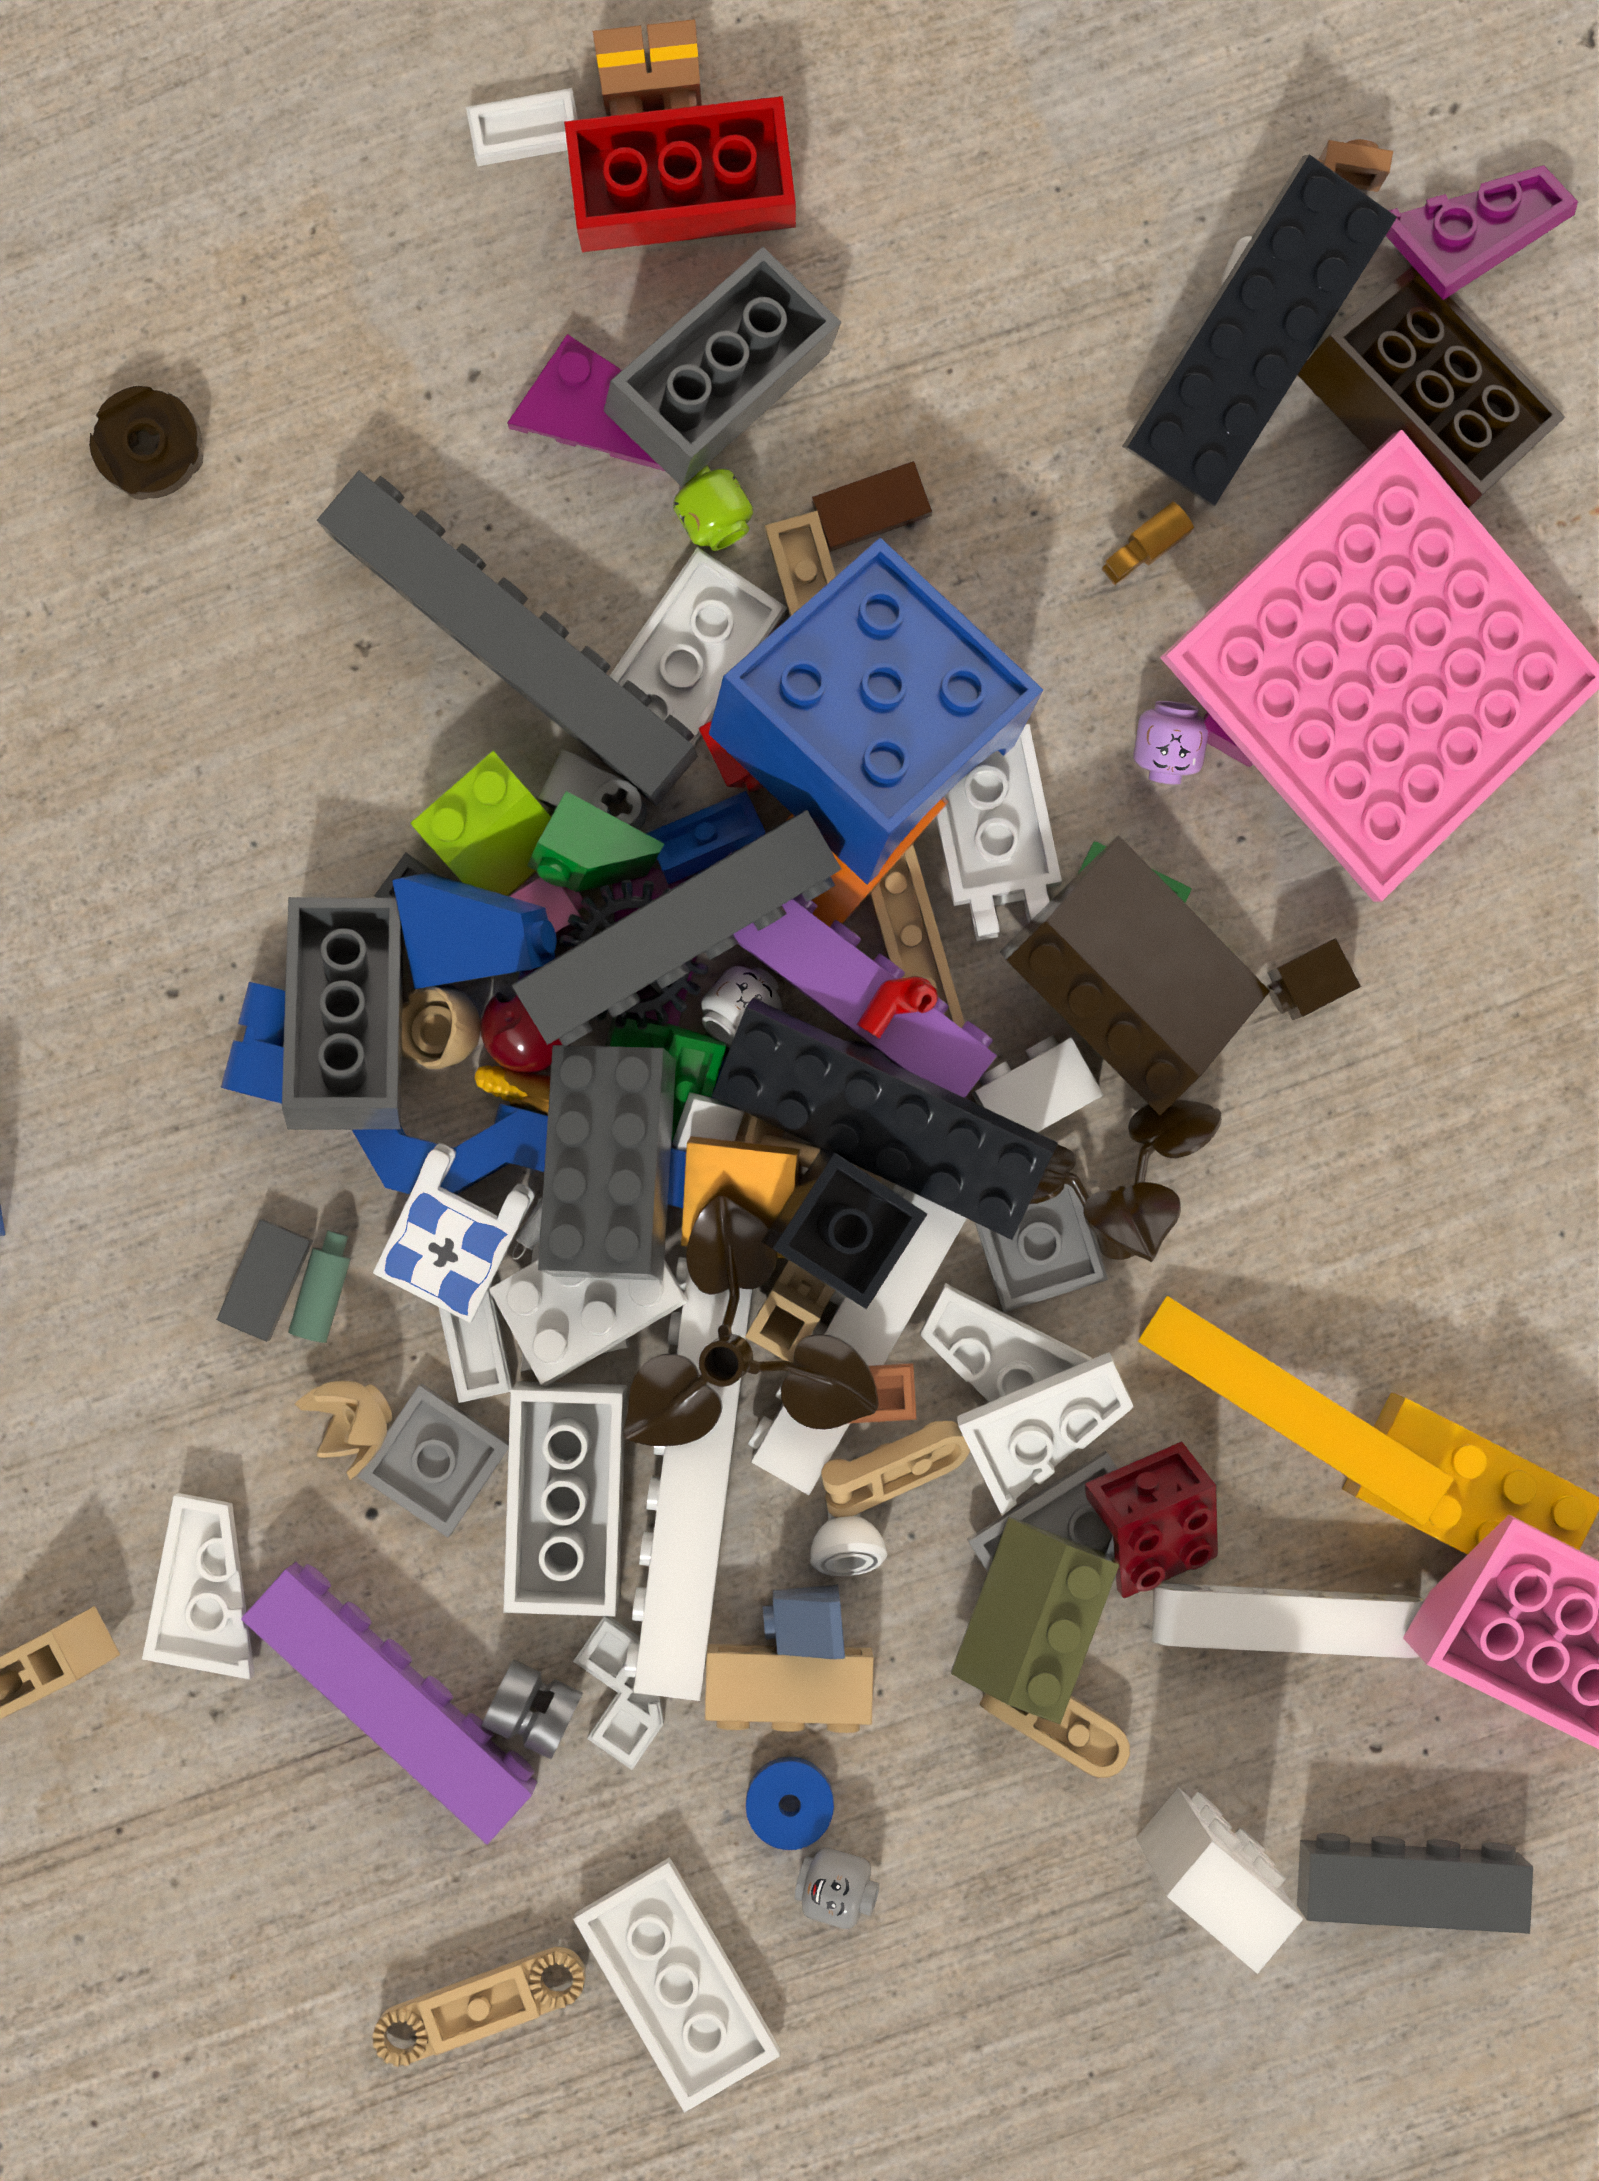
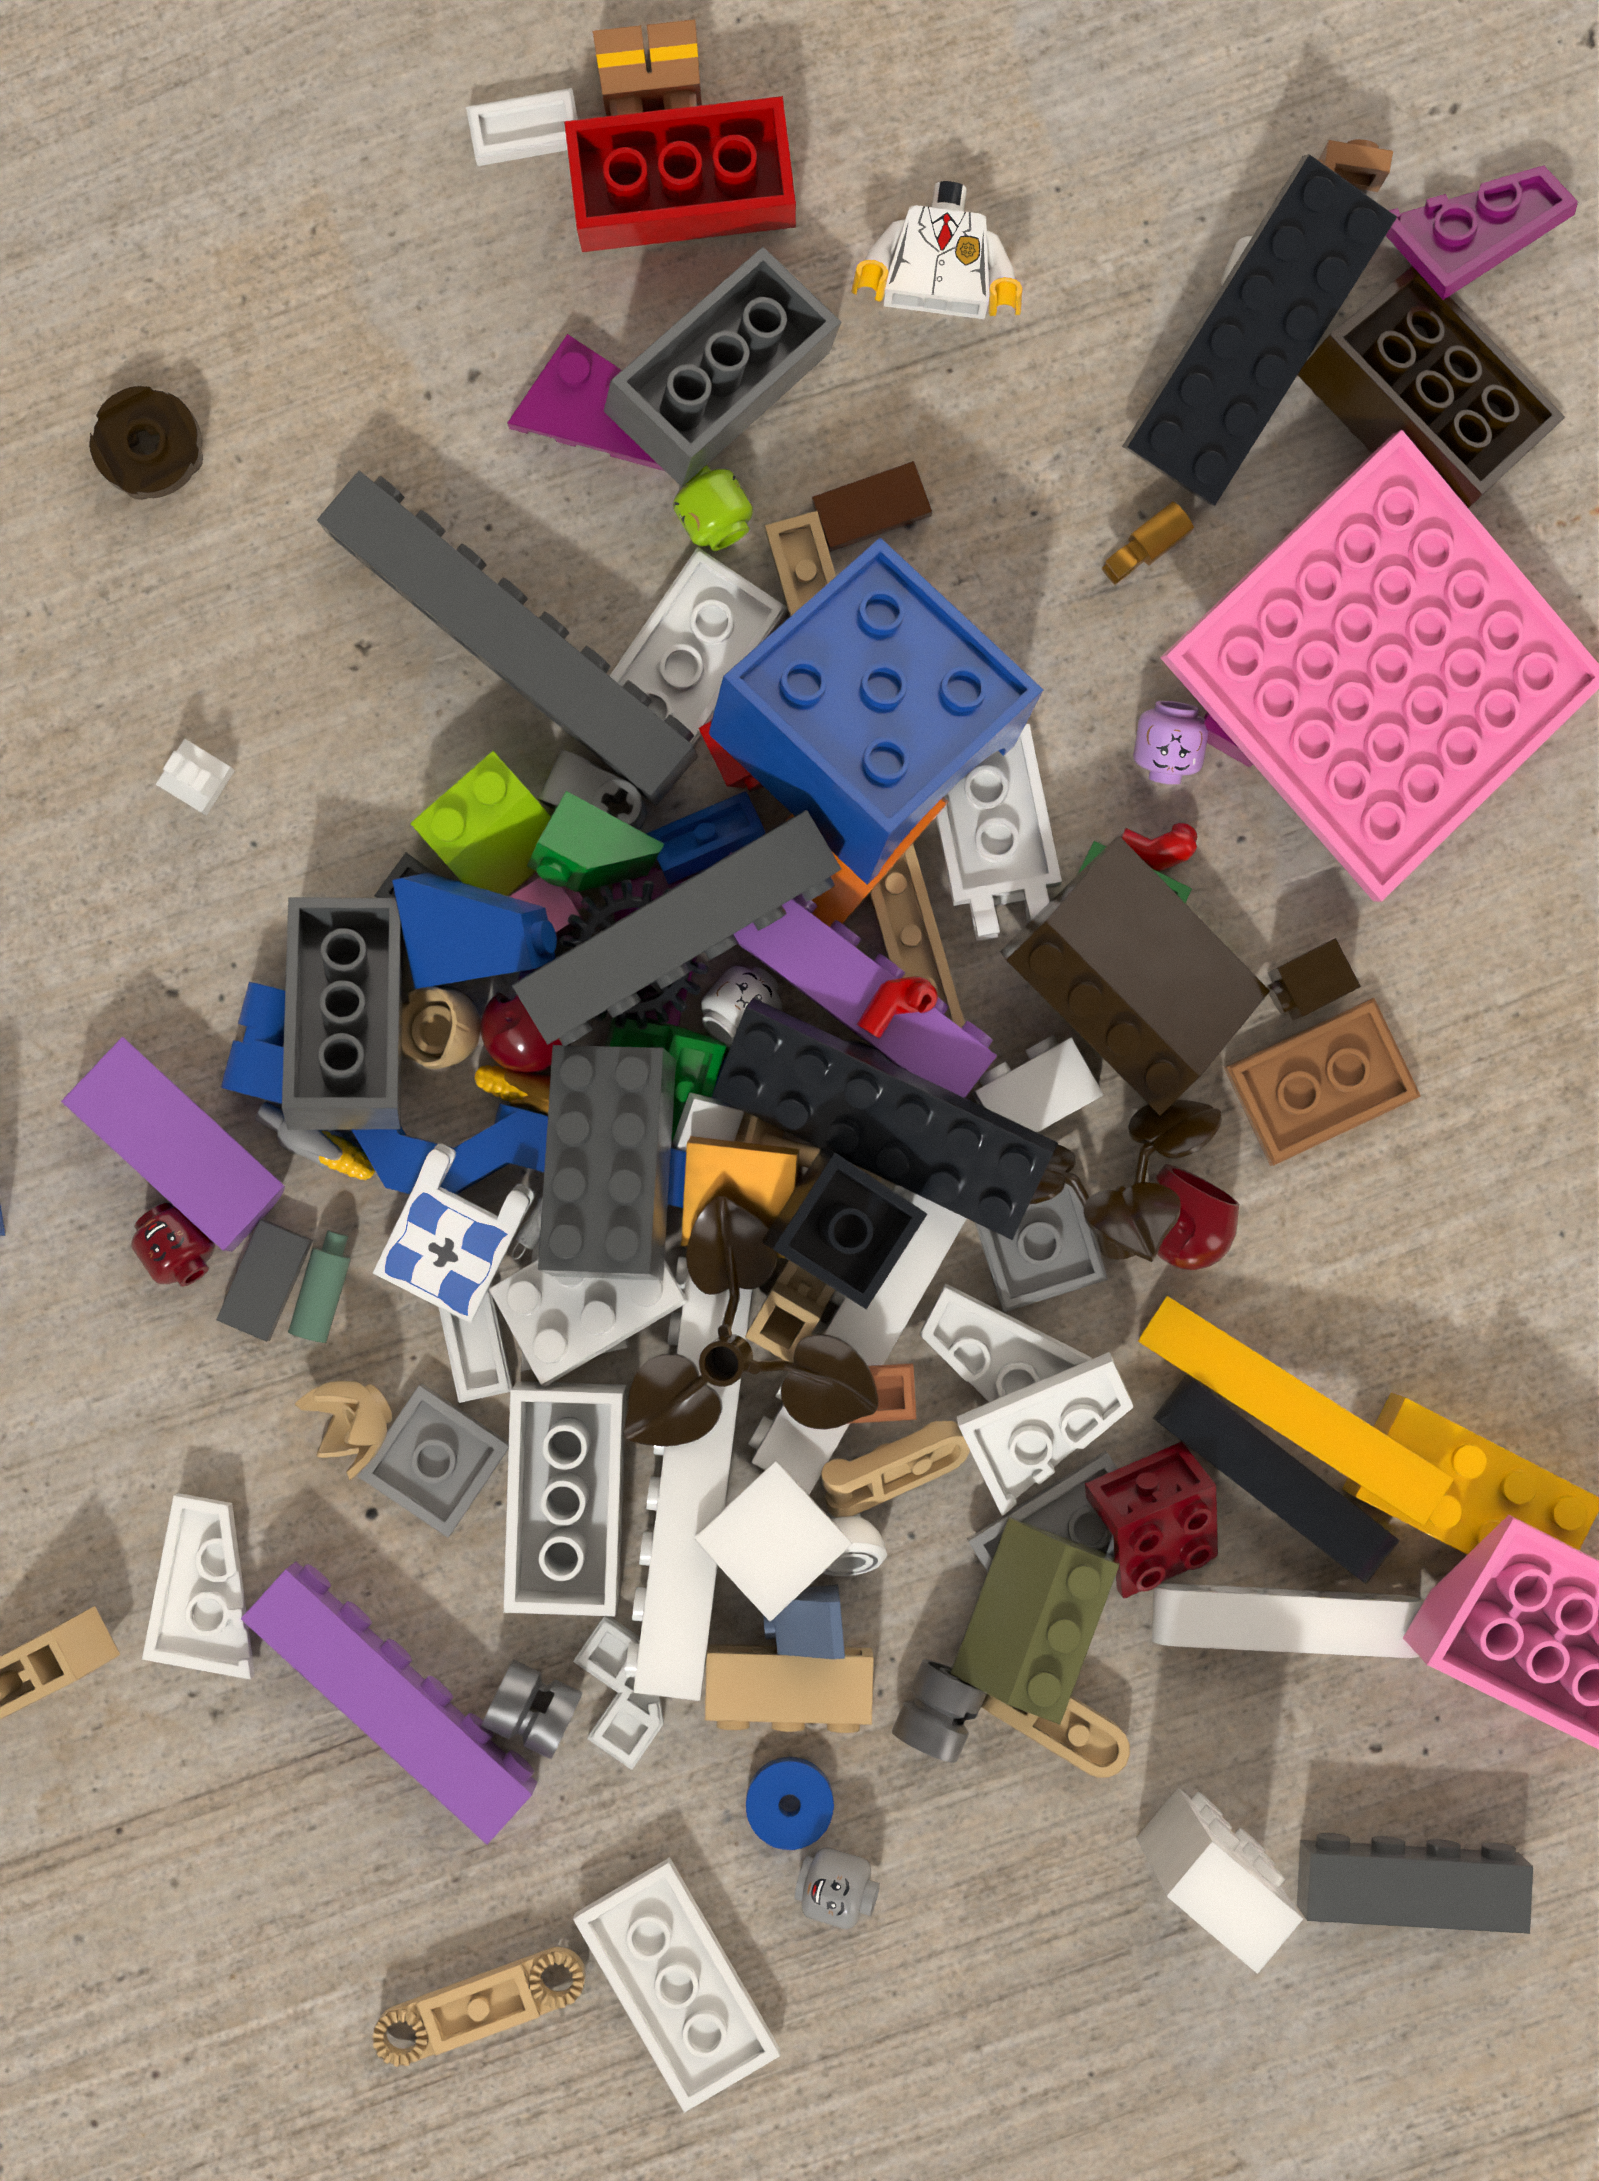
none -> medium lavender brick [61,1037,285,1252]
none -> dark red head [131,1203,215,1287]
none -> white tile [156,738,235,816]
none -> light grey piece [255,1102,375,1180]
none -> white tile [693,1460,853,1622]
none -> white torso [851,181,1023,319]
none -> flat silver wheel [892,1659,987,1763]
none -> red arm [1121,823,1198,871]
none -> black beam [1153,1375,1400,1584]
none -> dark red helmet [1156,1164,1240,1270]
none -> medium nougat tile [1224,998,1421,1166]

